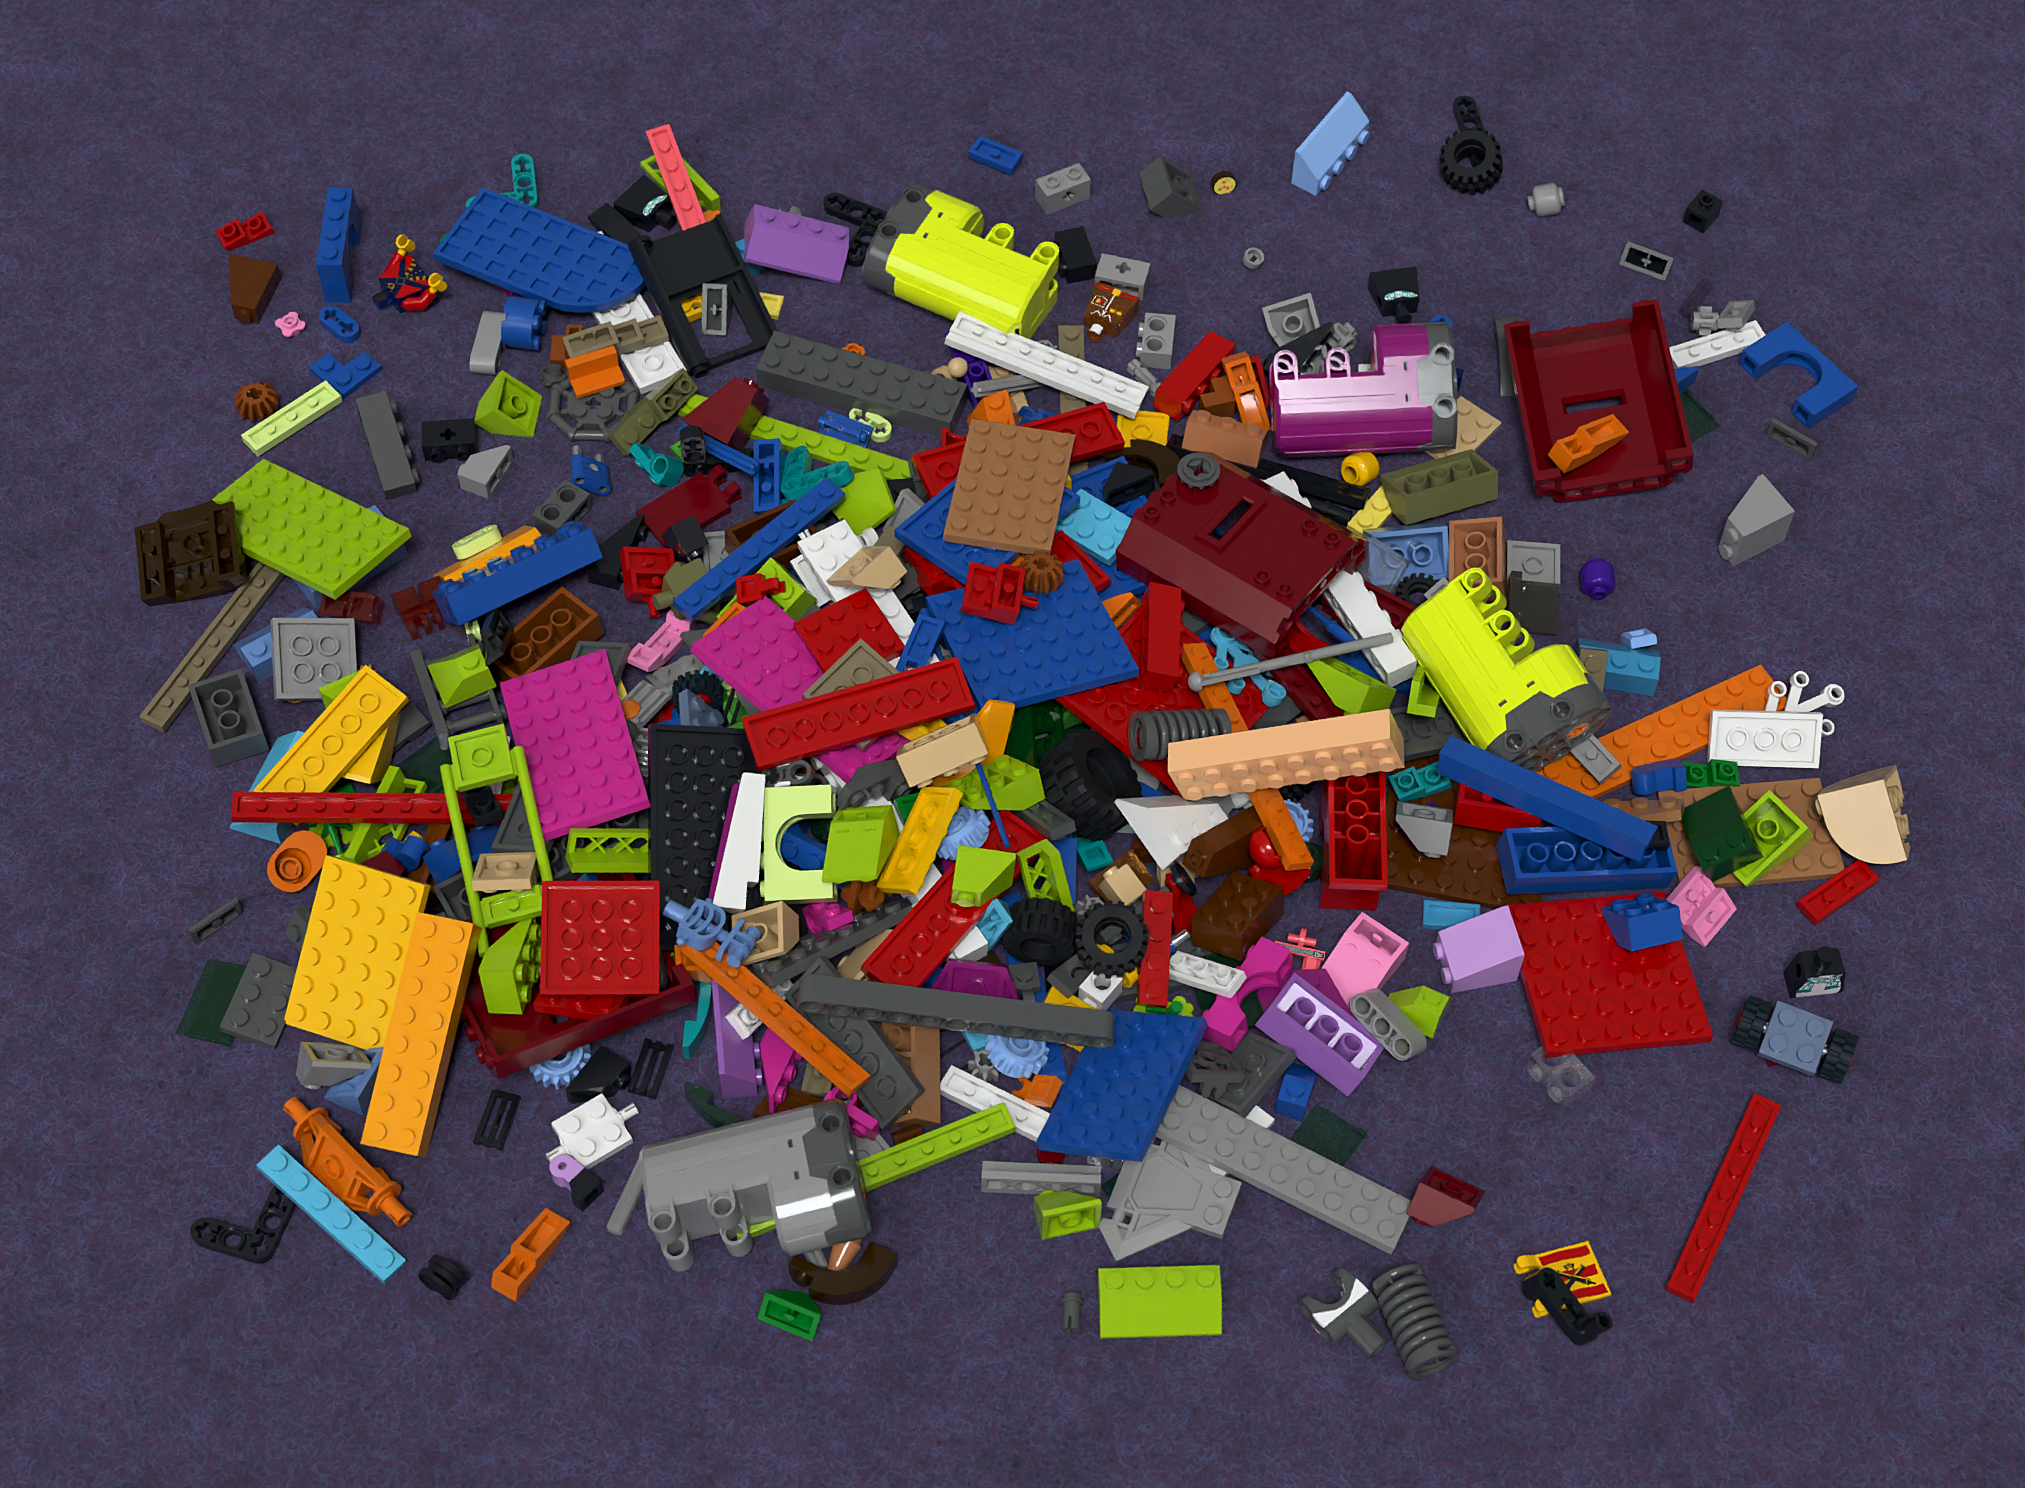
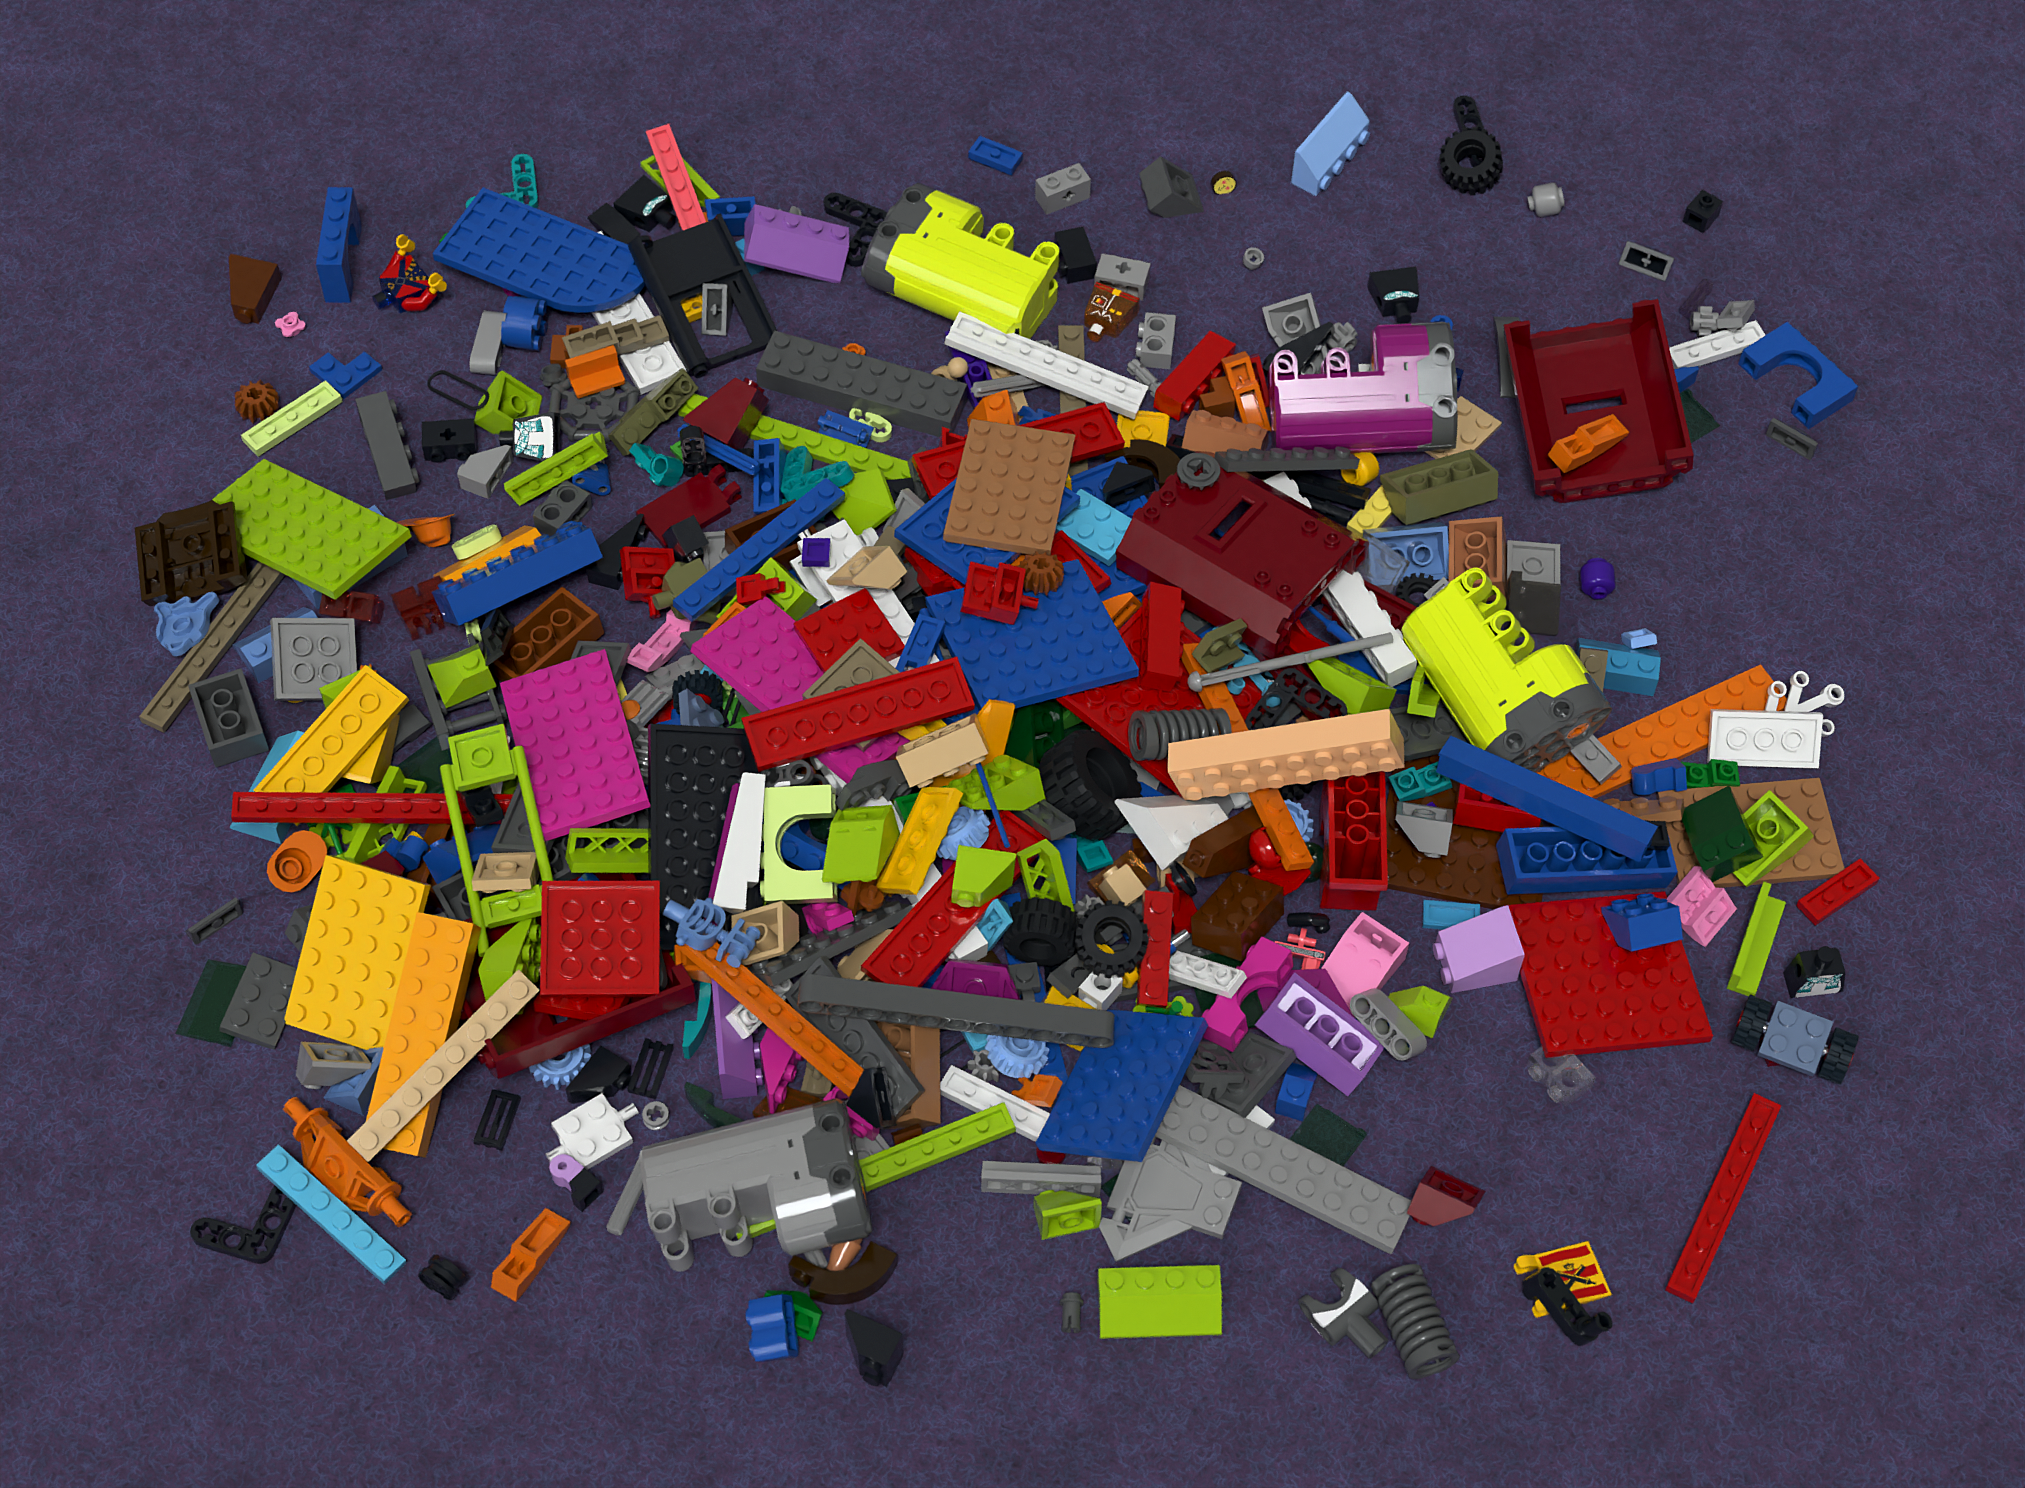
red slope [215,211,275,250] -> none
blue beam [319,306,361,343] -> none
light yellow tile [760,292,784,320] -> none
light grey slope [1718,474,1795,566] -> none
tan brick [1815,765,1910,864] -> none
none -> medium blue tile [154,592,219,656]
none -> tan plate [347,969,539,1162]
none -> orange piece [396,513,455,547]
none -> black piece [427,370,489,411]
none -> torso [499,412,560,461]
none -> lime fence [504,431,608,506]
none -> light grey bush [642,1101,670,1130]
none -> blue slope [705,196,756,236]
none -> blue brick [746,1294,798,1362]
none -> dark purple plate [802,538,831,567]
none -> black slope [845,1309,904,1387]
none -> black slope [846,1067,897,1128]
none -> olive bracket [1192,618,1248,673]
none -> dark grey plate [1214,447,1360,472]
none -> black beam [1245,668,1348,731]
none -> black arm [1287,912,1330,933]
none -> lime fence [1726,882,1786,996]

